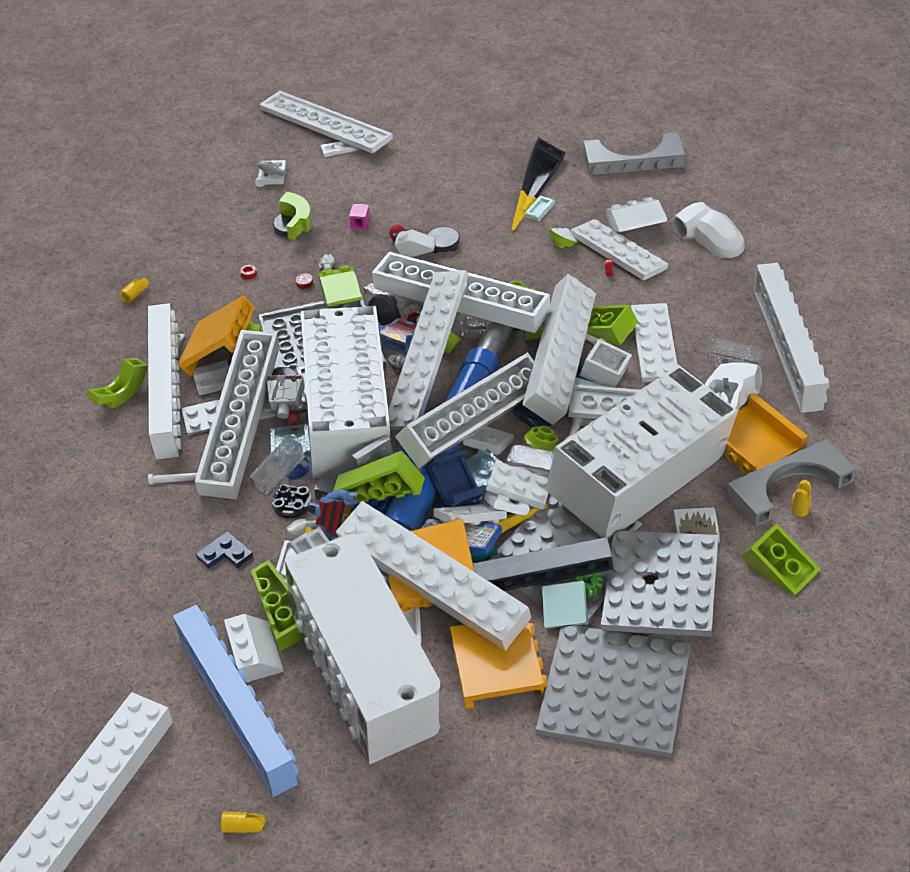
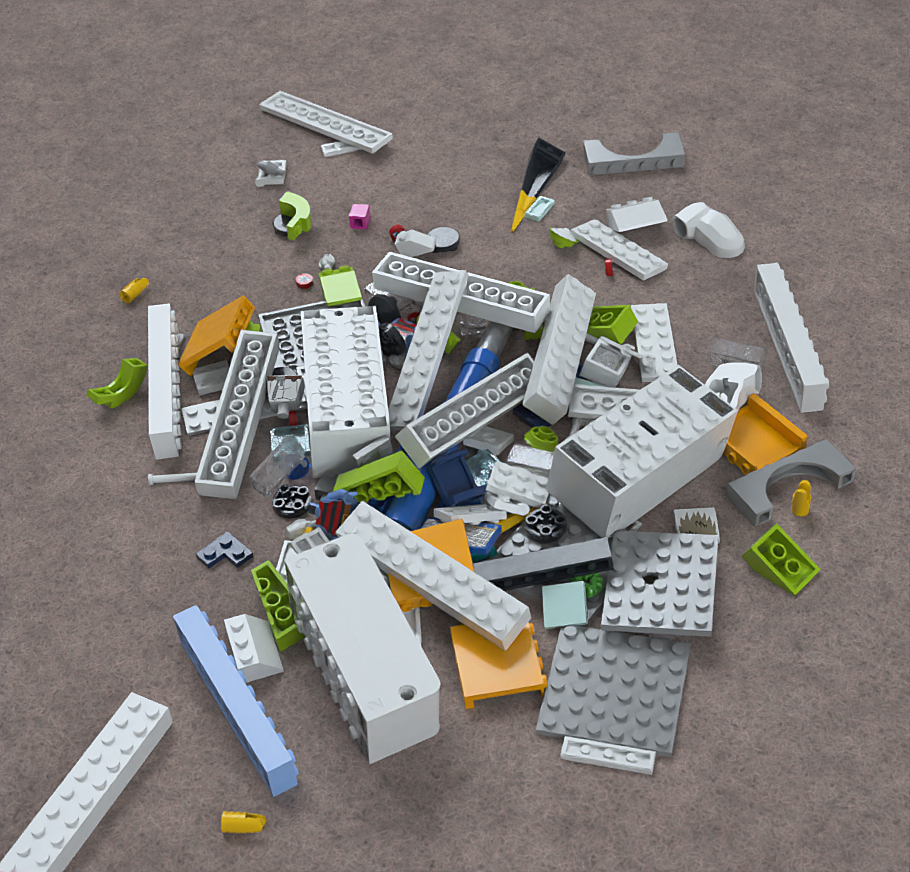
red tile [240,265,257,280] -> none
none -> black tile [378,323,406,356]
none -> black tile [526,504,567,543]
none -> white tile [561,736,656,775]
none -> white flag [600,336,656,368]

